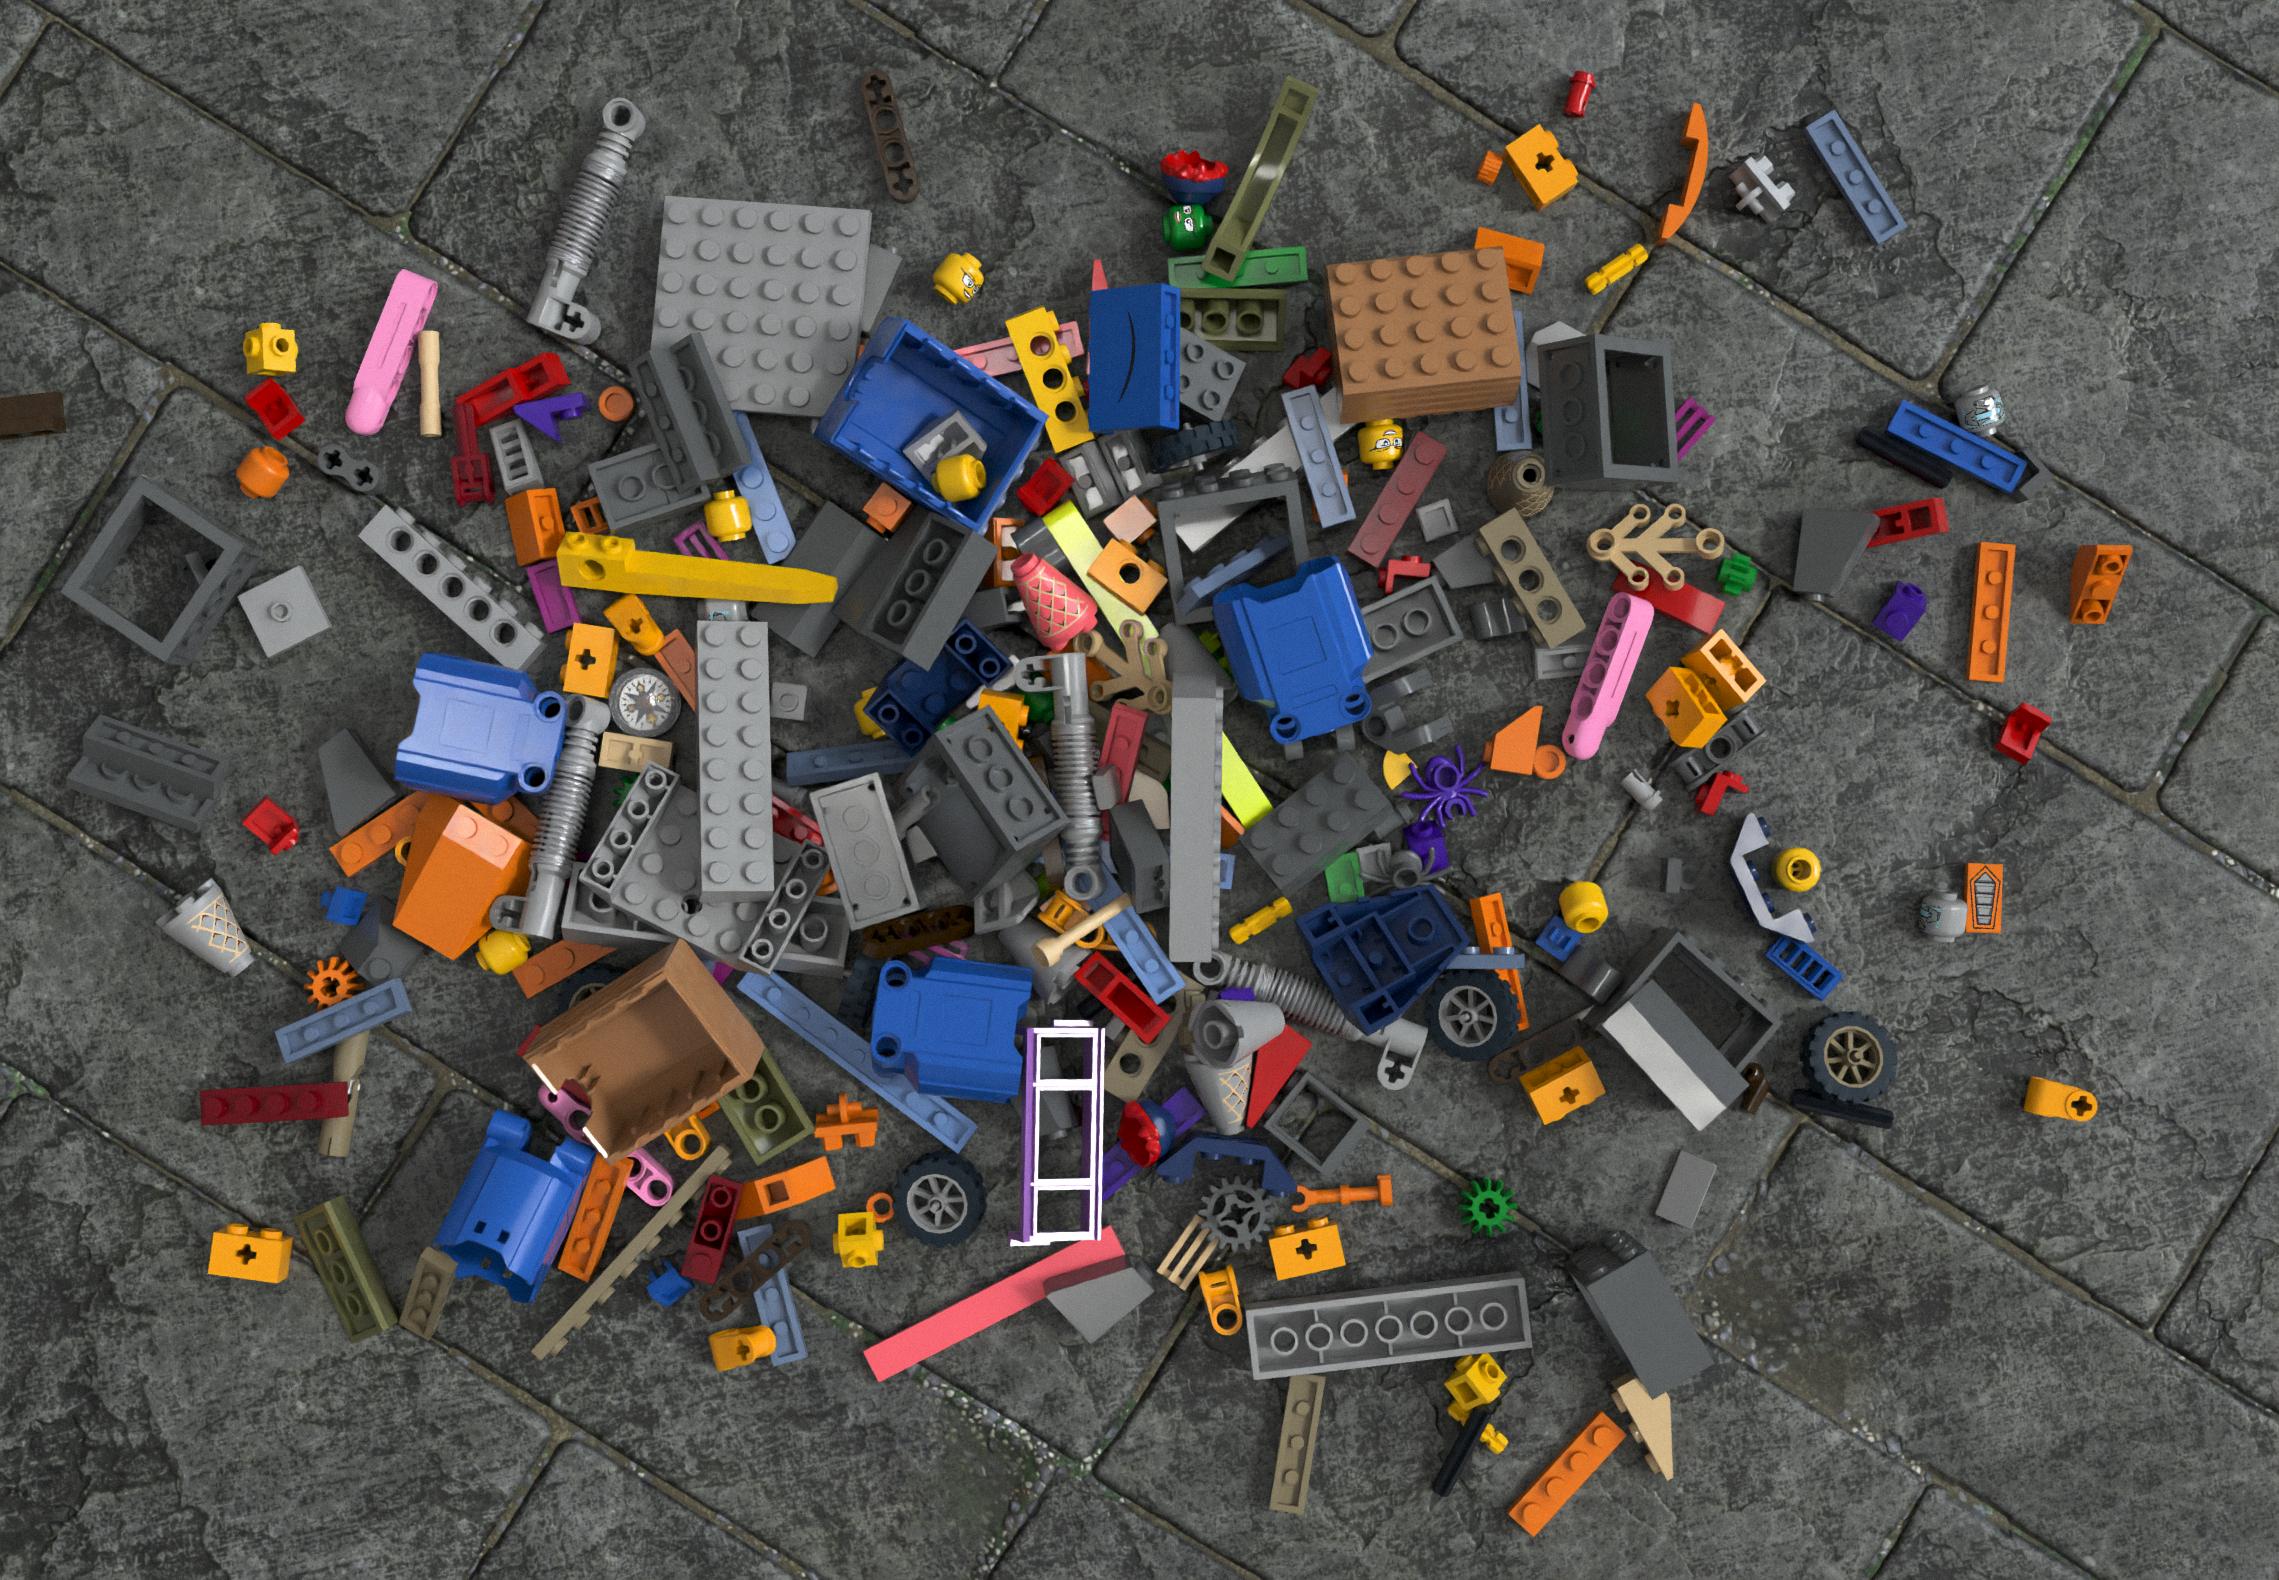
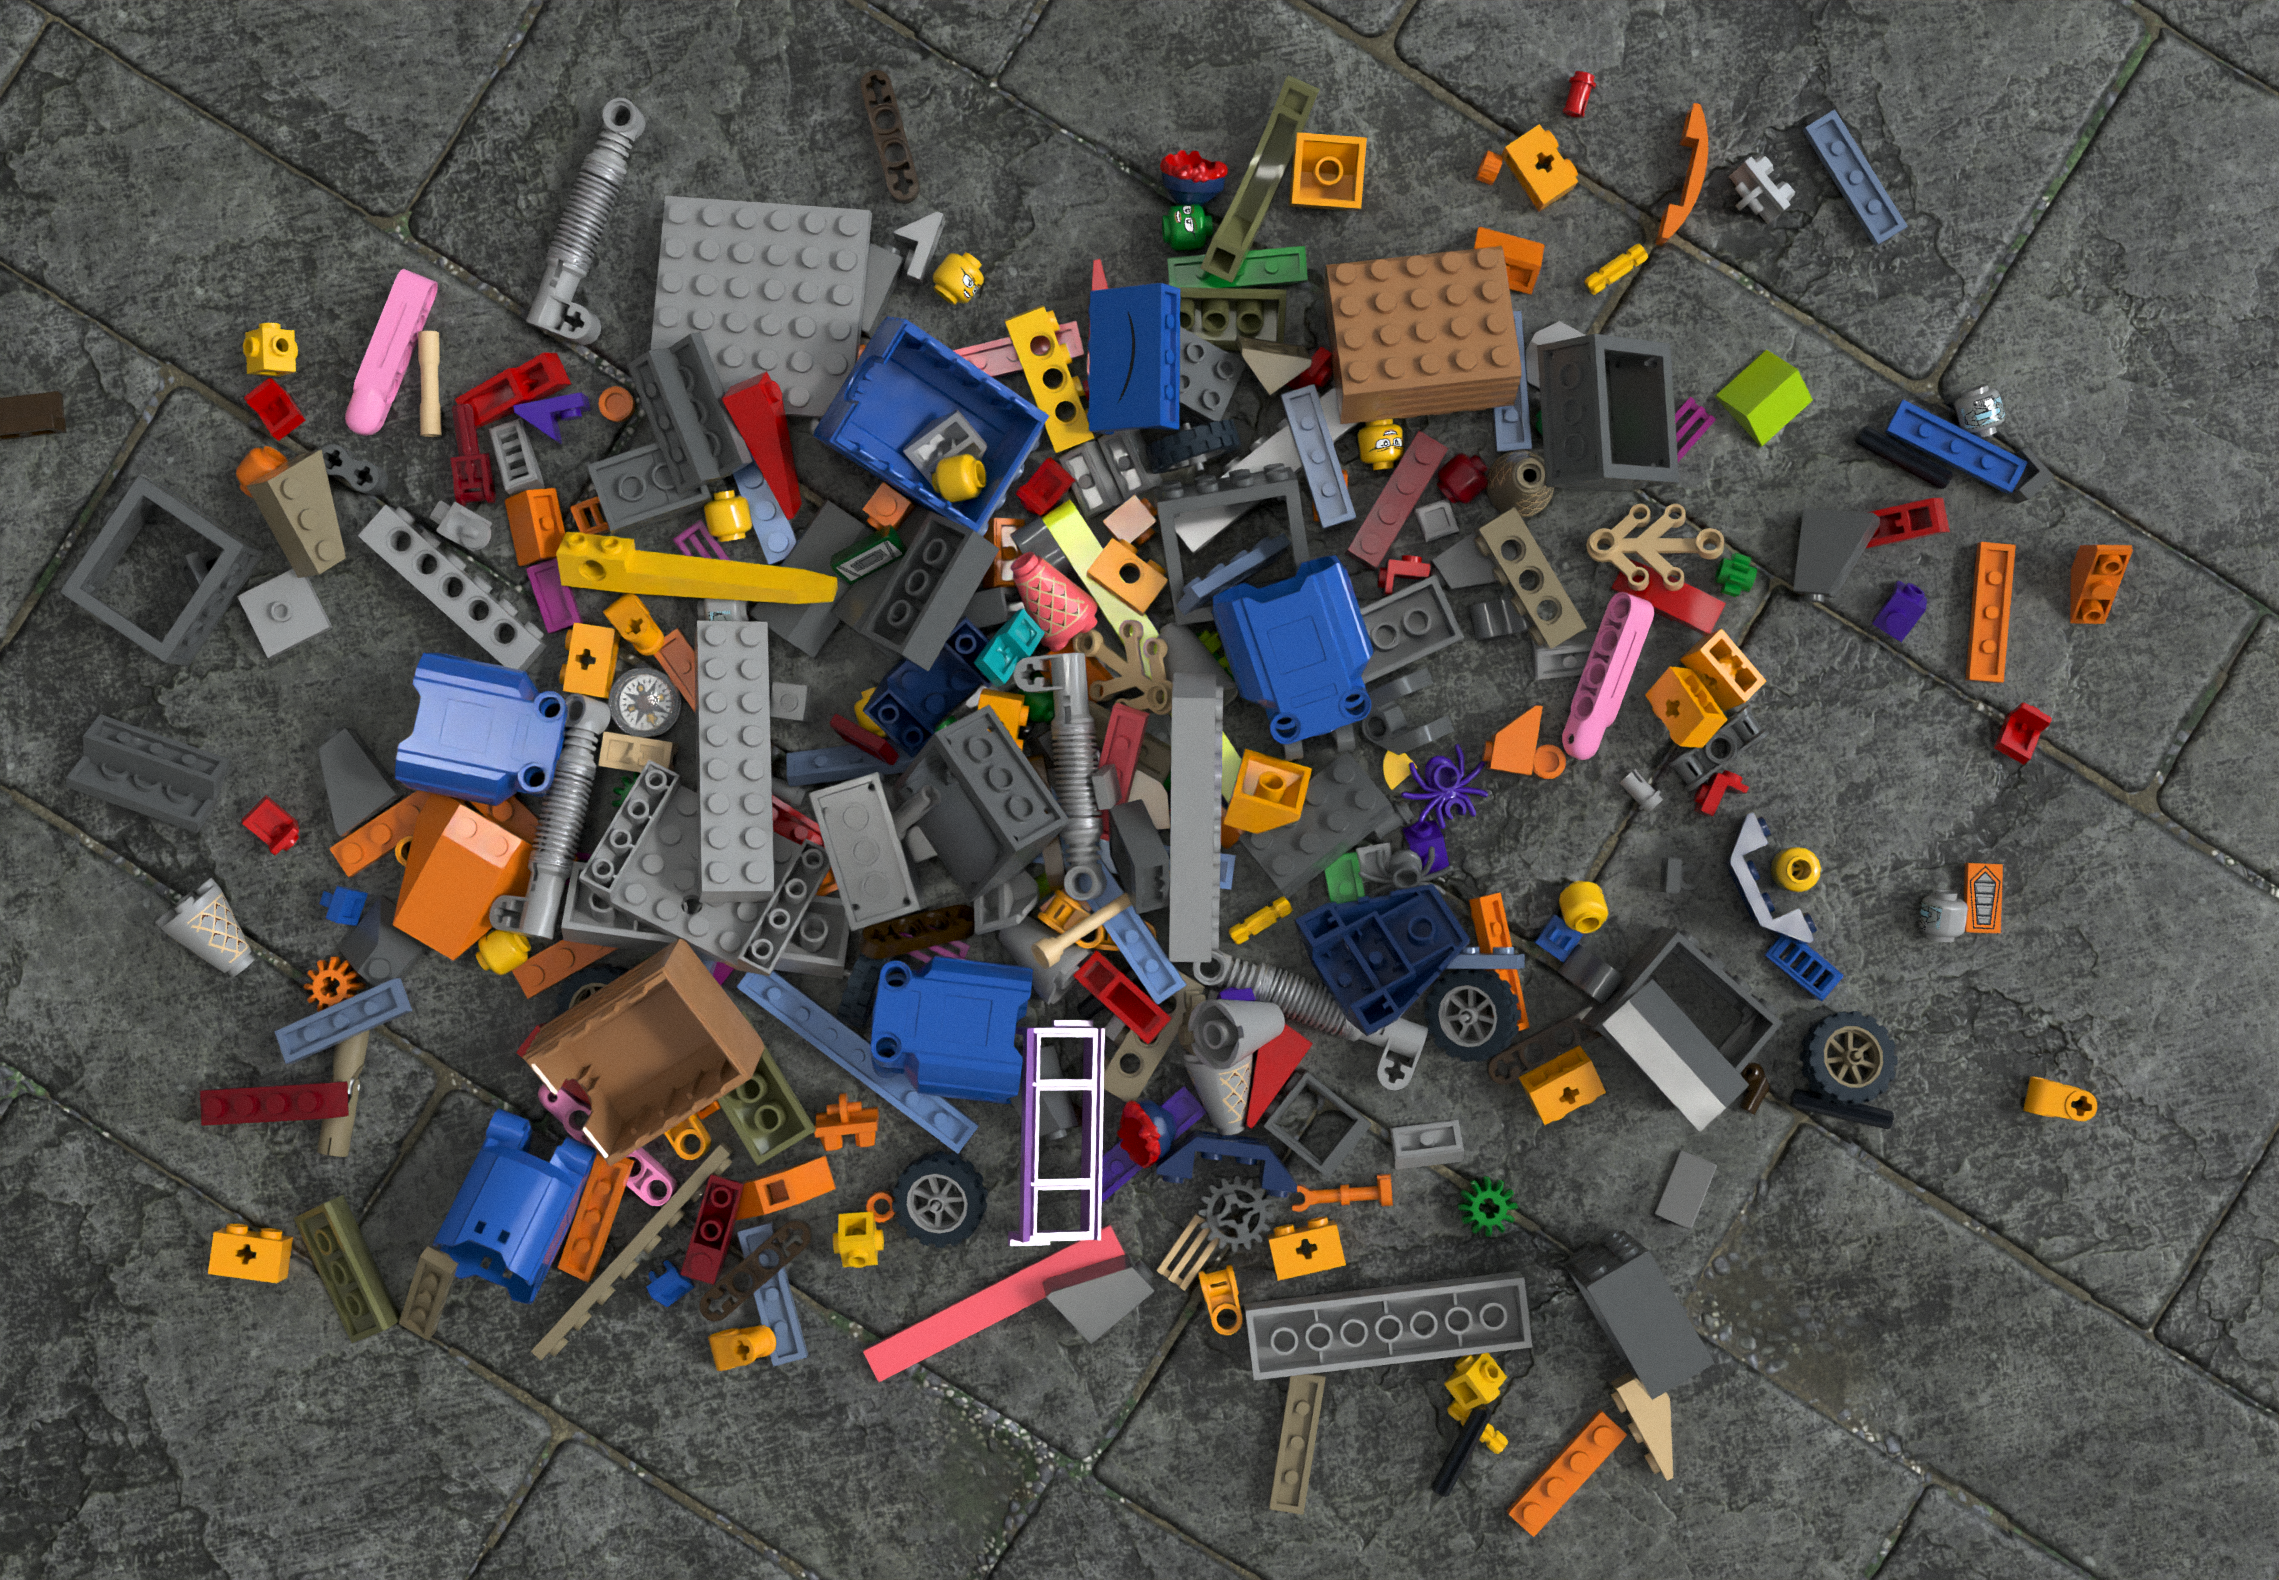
none -> dark tan wedge [247,449,346,578]
none -> light grey hips [430,501,492,552]
none -> red slope [722,371,802,520]
none -> dark red tile [829,714,900,766]
none -> slope [830,524,908,585]
none -> light grey slope [893,212,946,286]
none -> teal slope [974,609,1045,687]
none -> light orange slope [1223,748,1312,834]
none -> dark tan slope [1235,335,1312,395]
none -> light orange slope [1289,132,1367,211]
none -> light grey slope [1390,1120,1464,1169]
none -> dark red head [1437,452,1489,504]
none -> lime slope [1714,349,1813,447]

